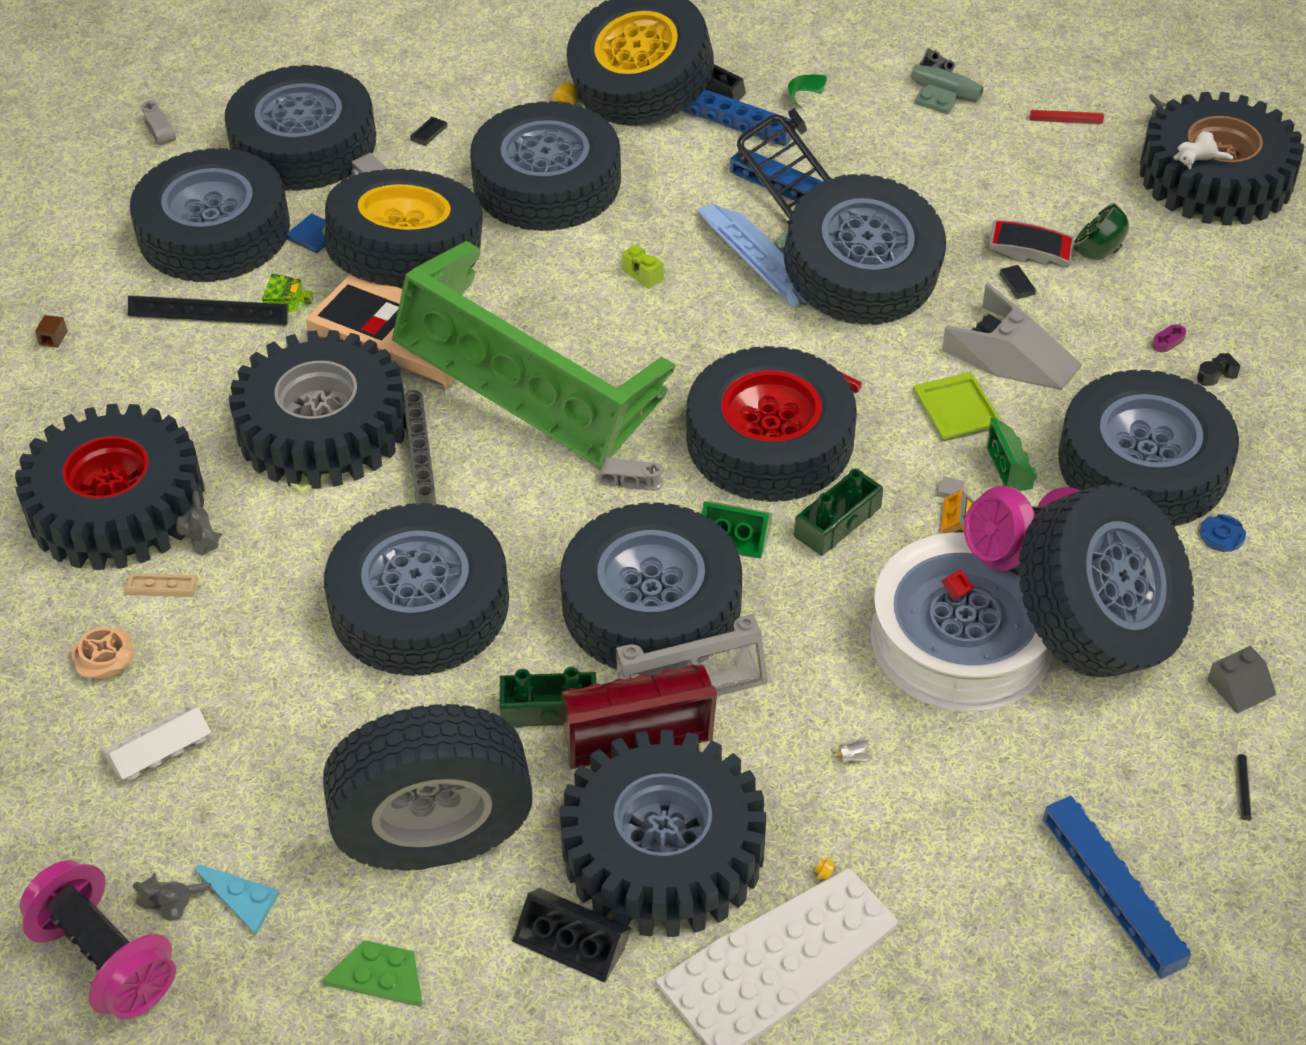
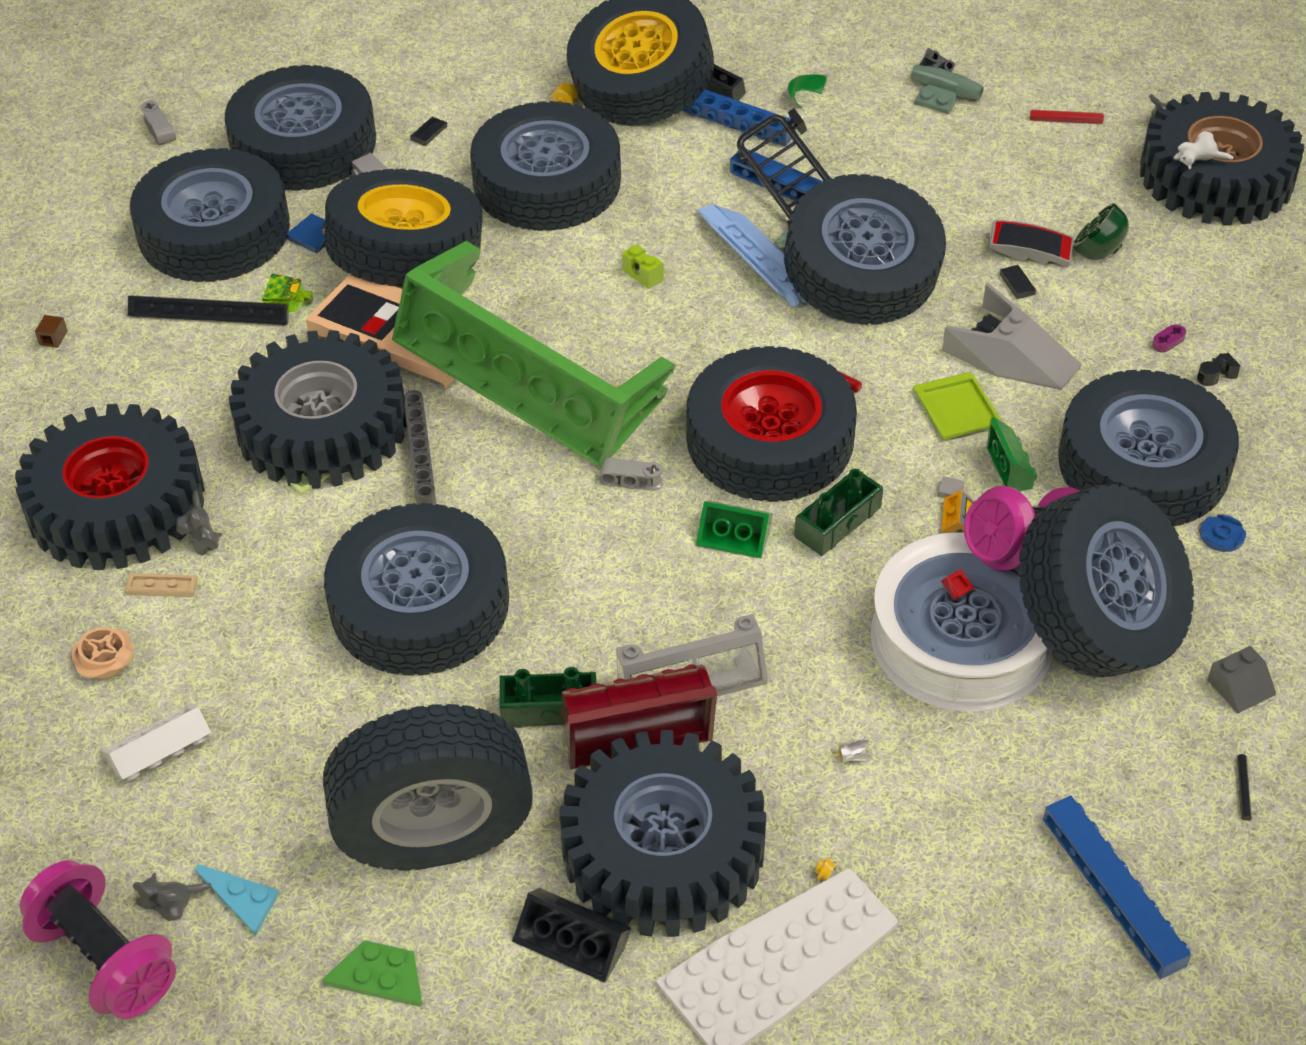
black wheel [560,502,743,675] -> none

